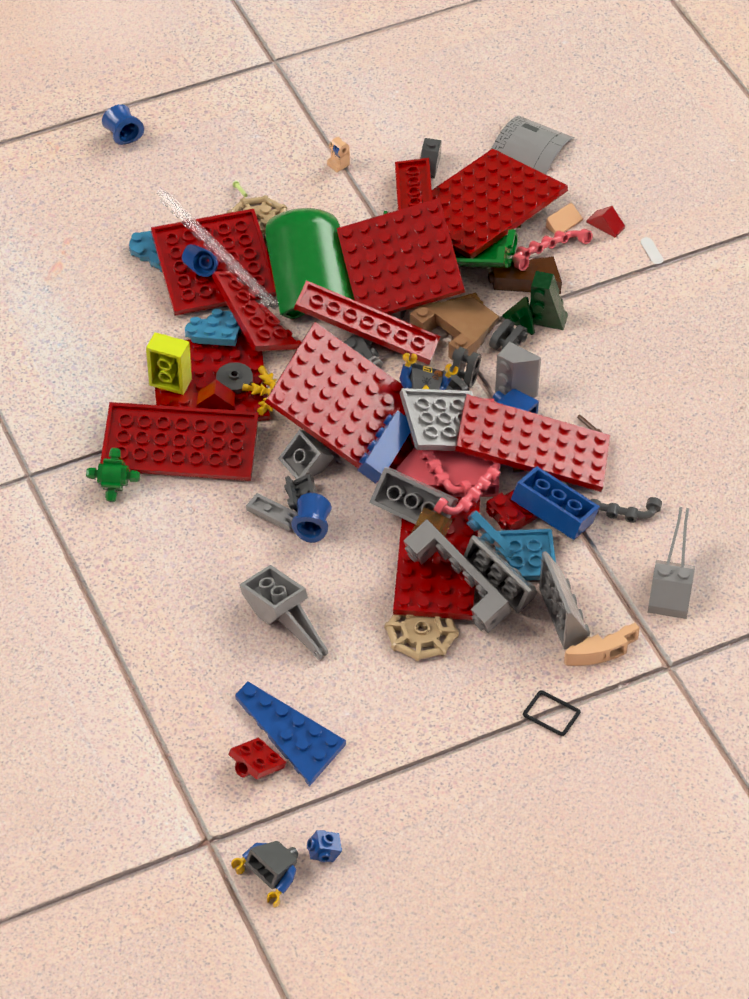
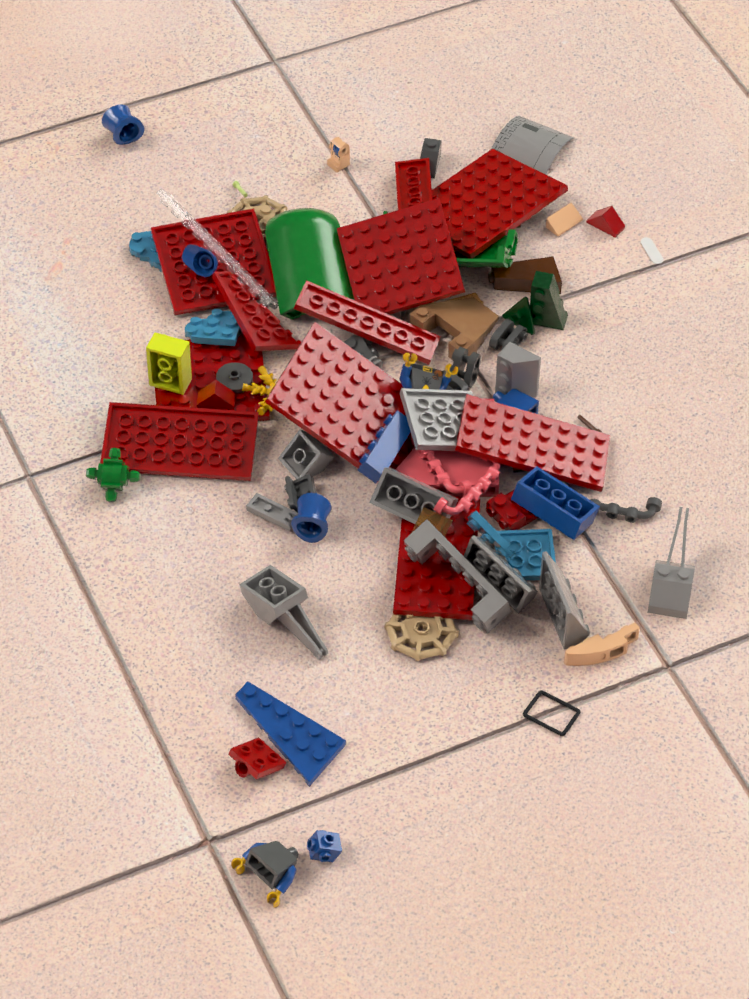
coral bar [512,229,593,271] -> none

